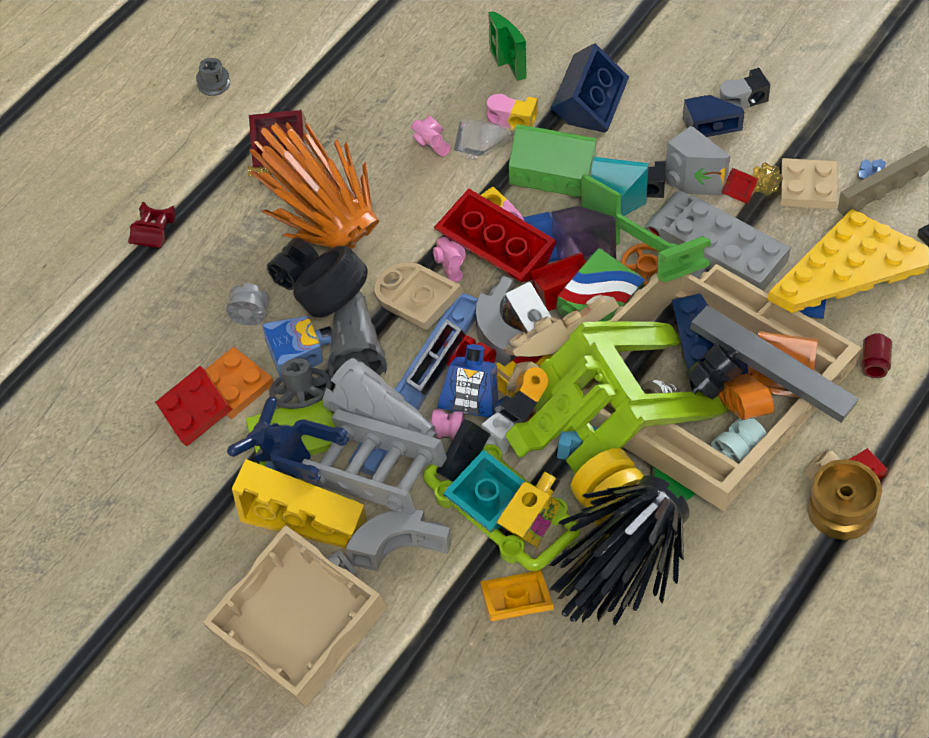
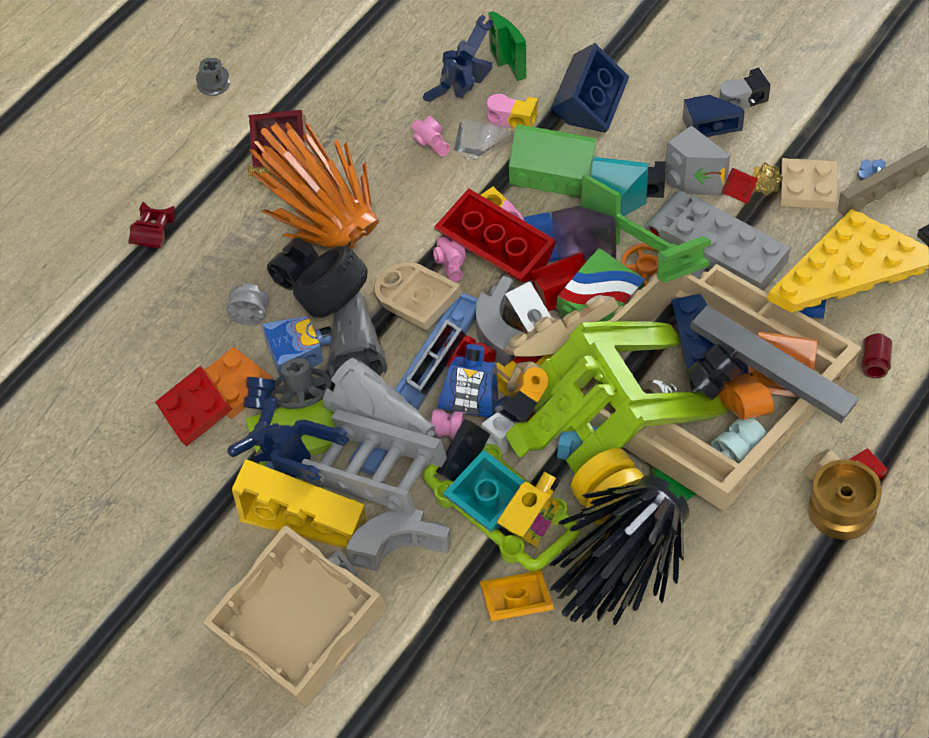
none -> dark blue wheel [243,377,276,410]
none -> dark blue piece [423,15,493,102]

